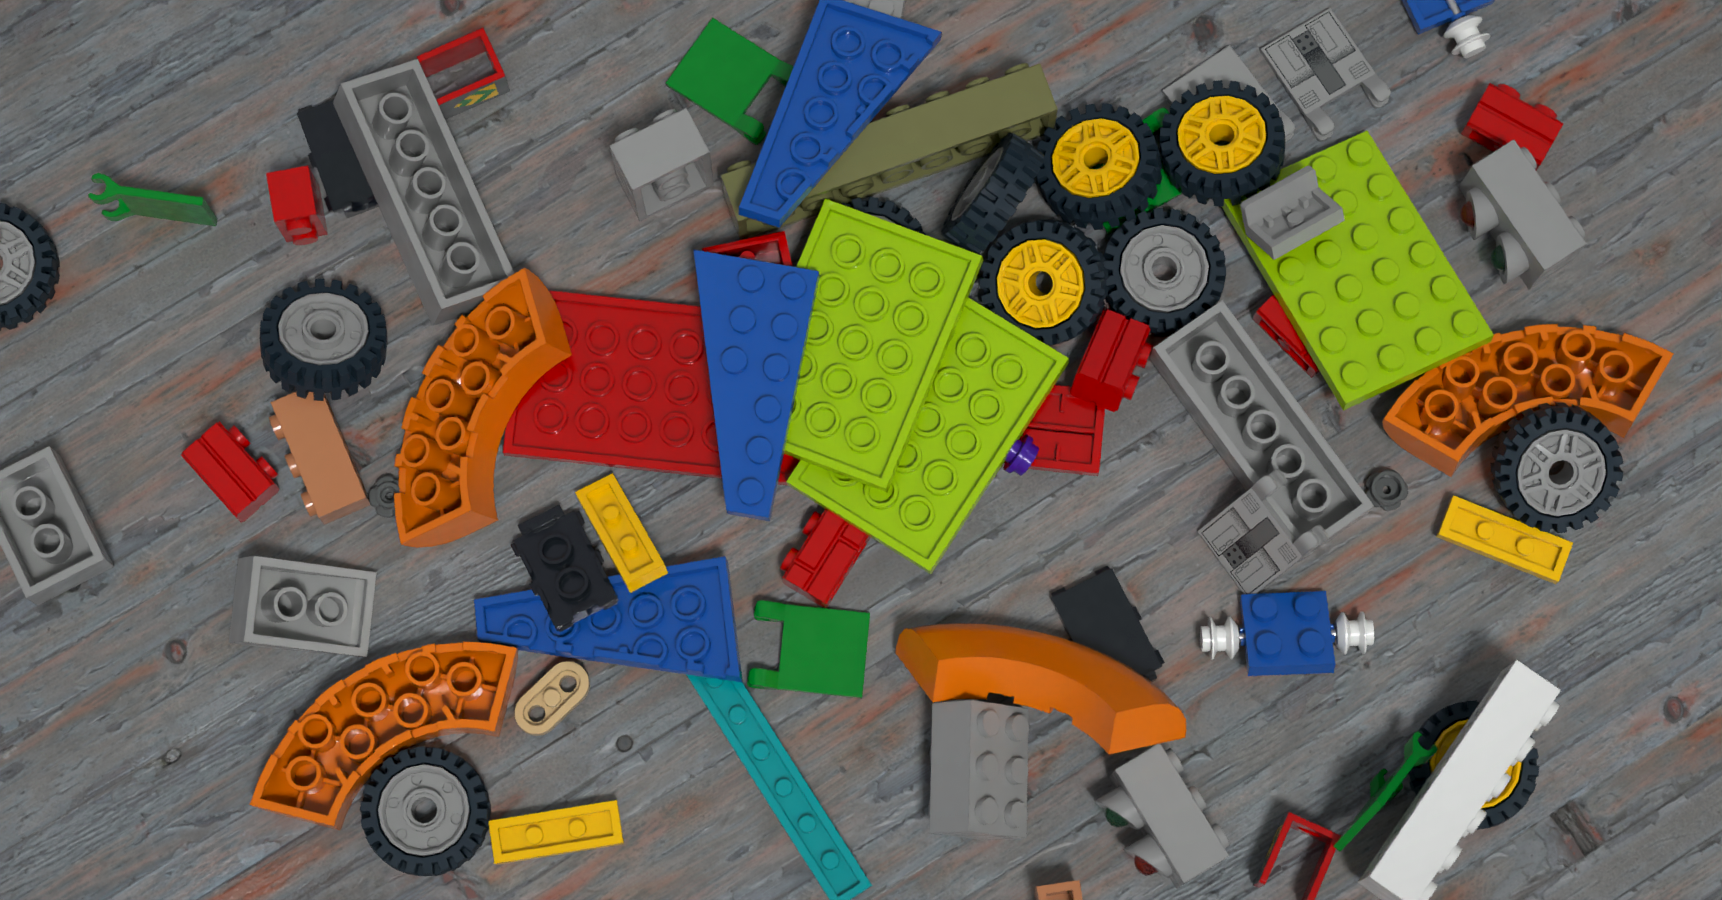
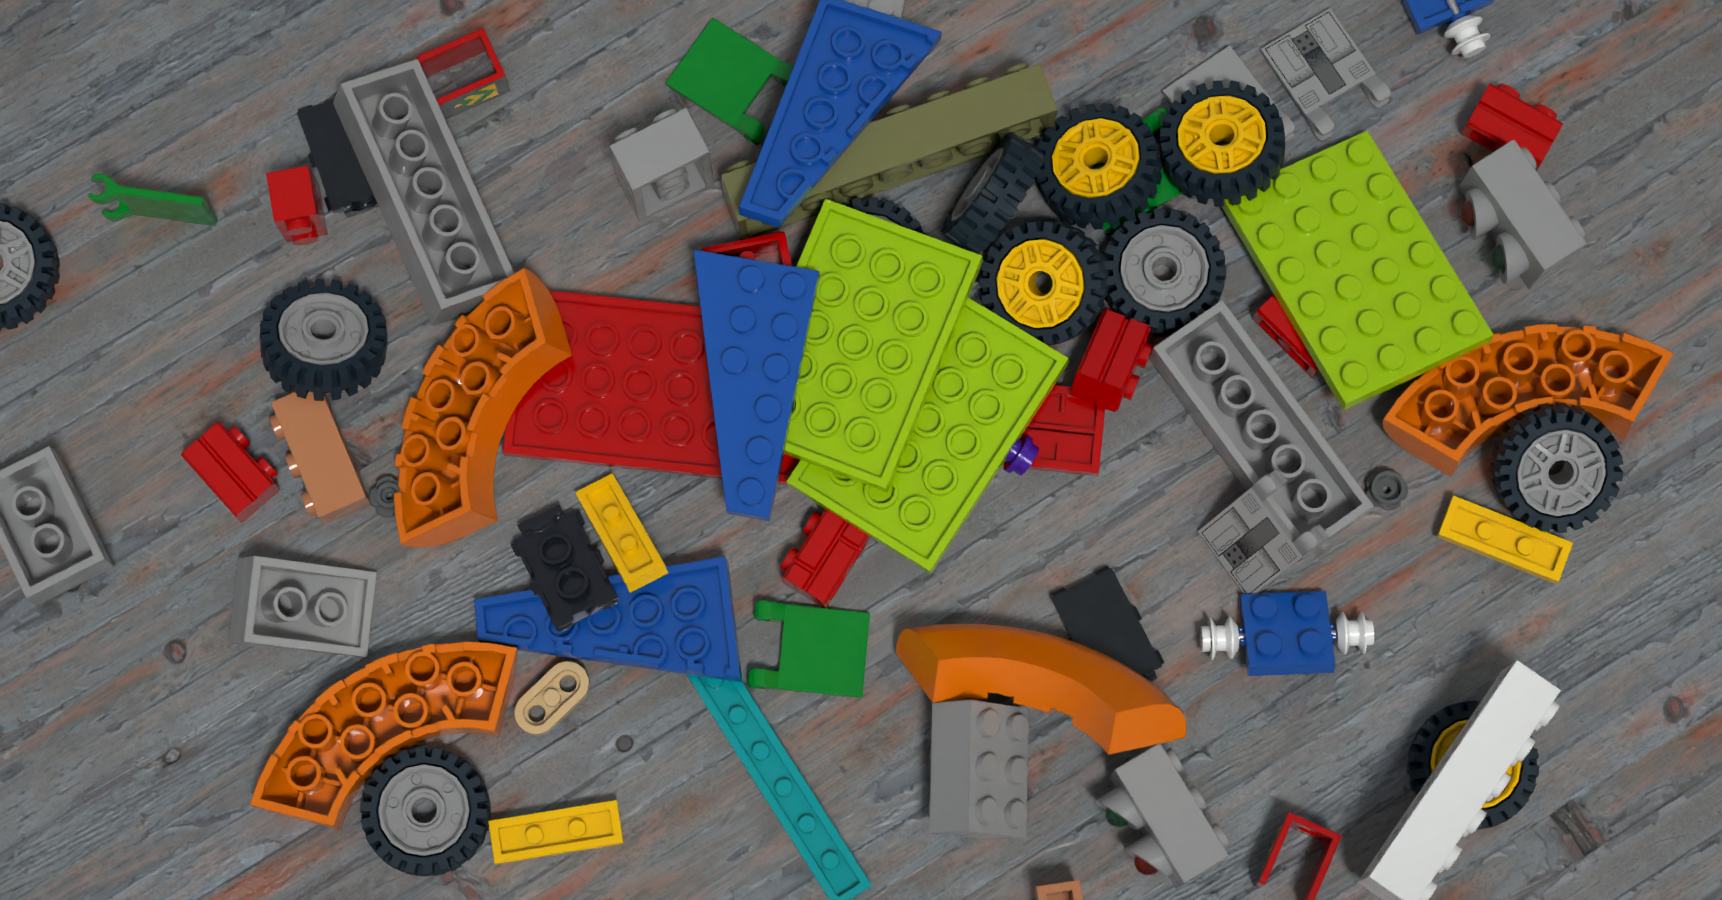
light grey bracket [1240,166,1345,260] -> none
green flag [1334,731,1438,852] -> none

